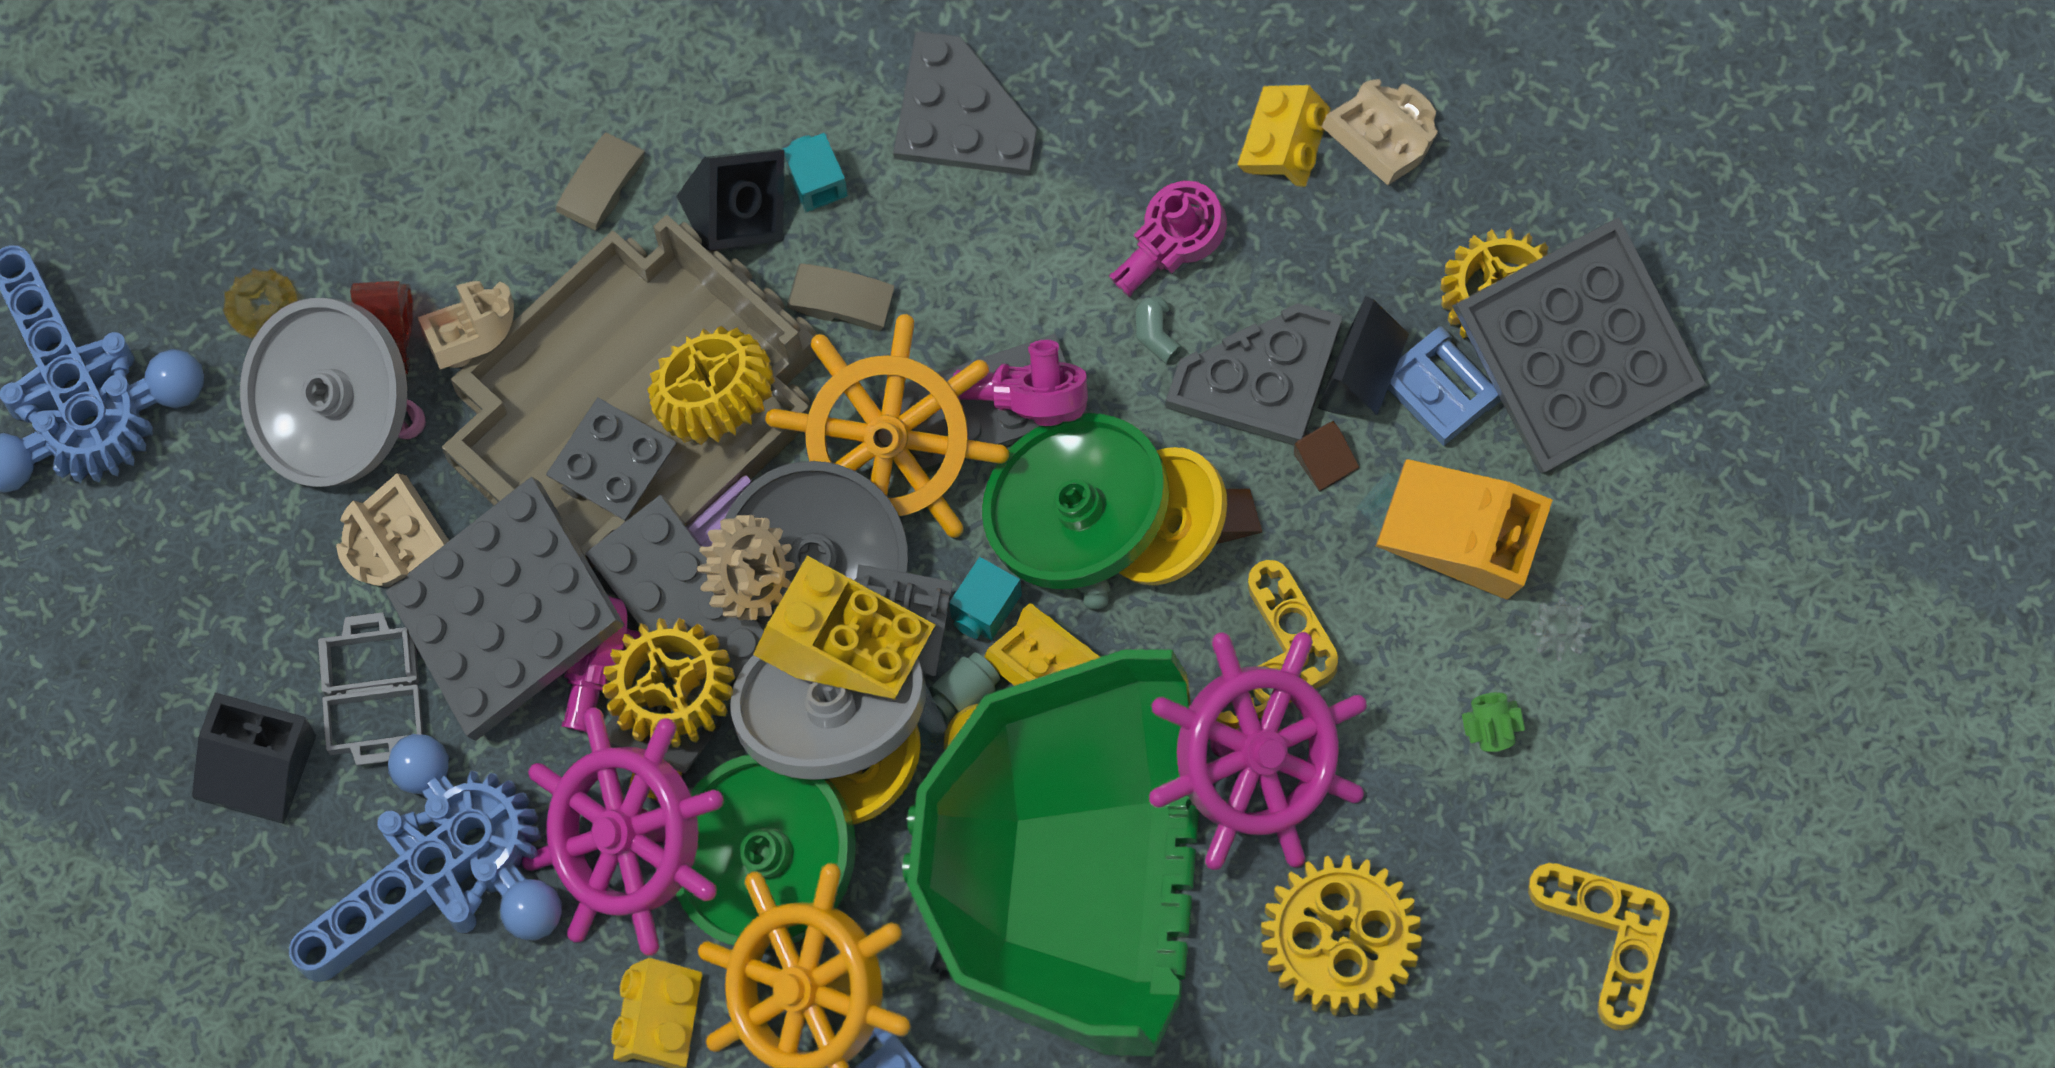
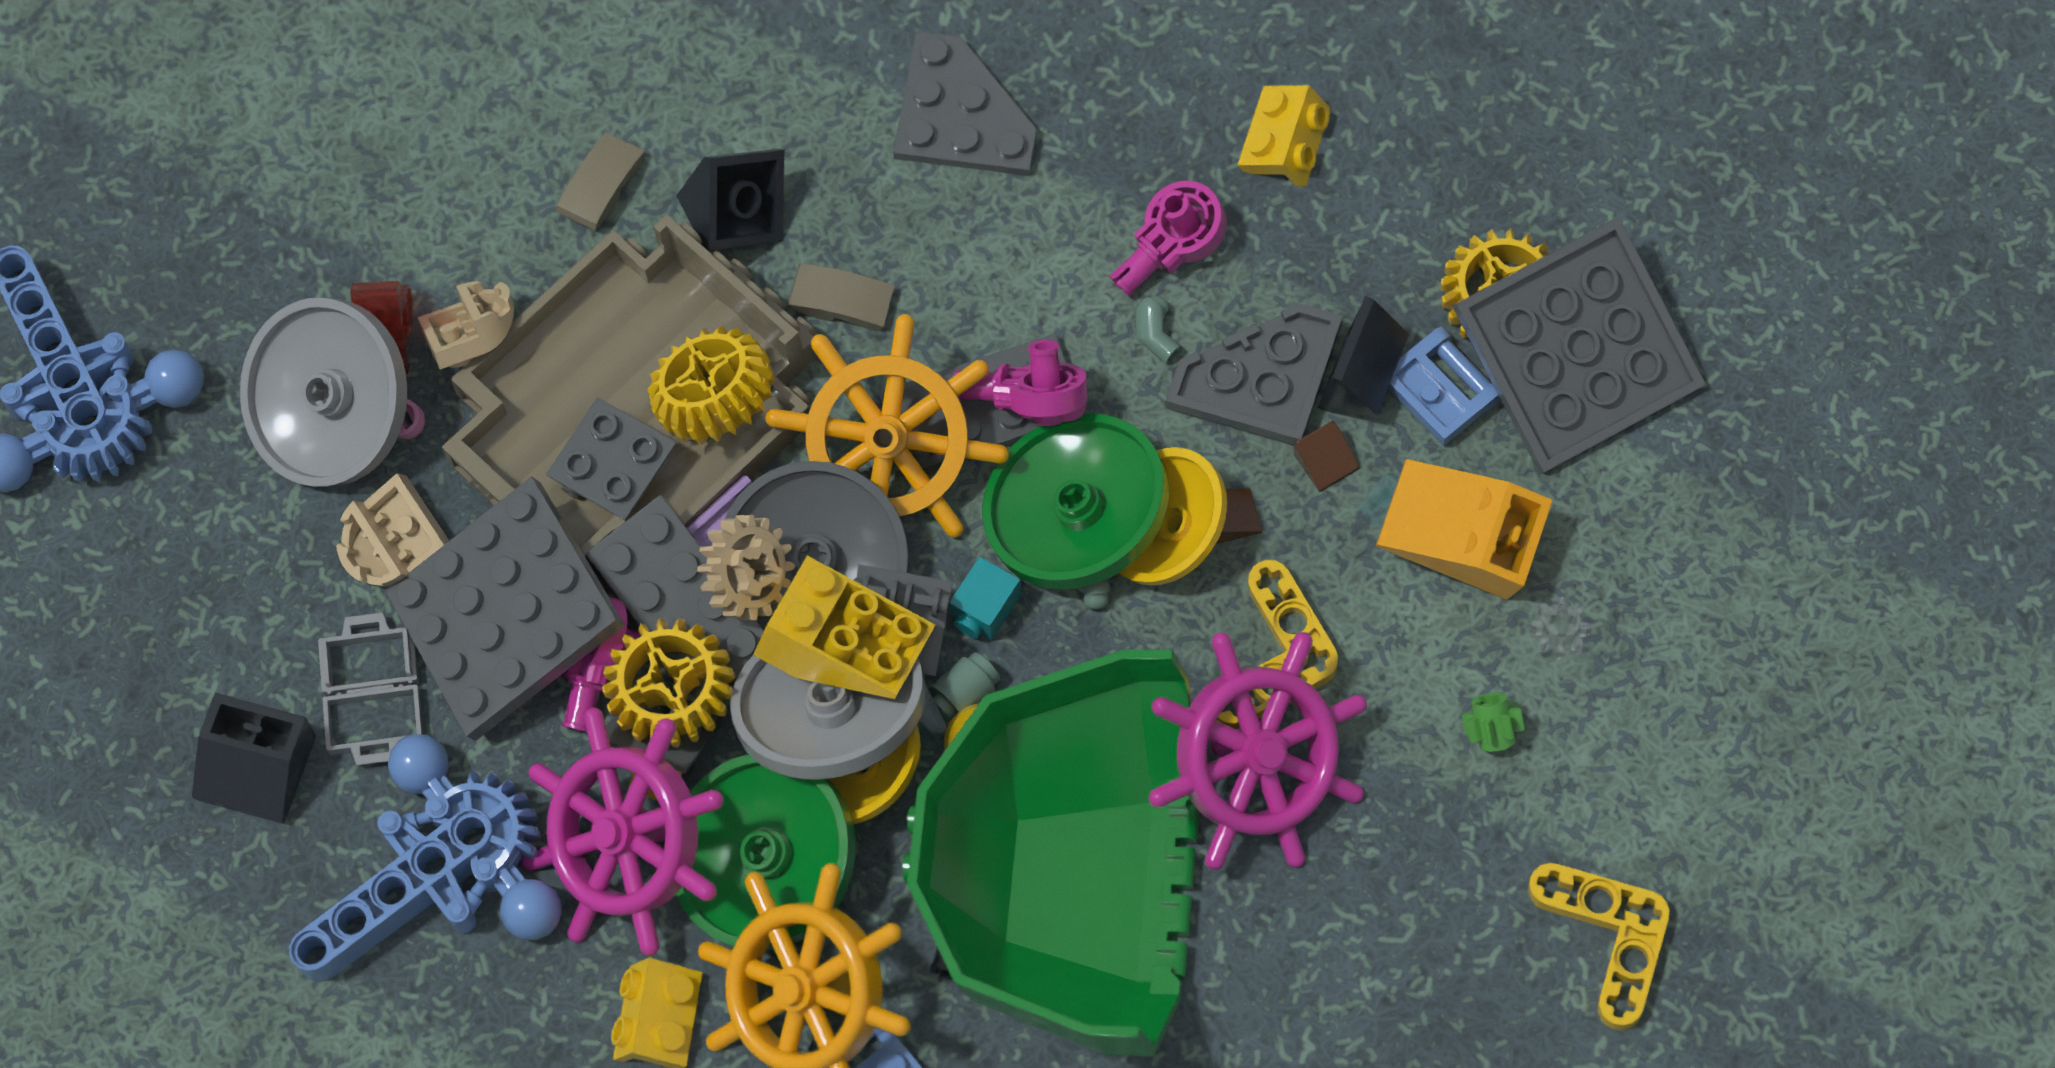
clear yellow gear [223,268,298,338] -> none
teal brick [783,132,848,213] -> none
yellow bracket [984,604,1100,686] -> none
yellow gear [1261,855,1422,1016] -> none
tan slope [1321,79,1438,185] -> none

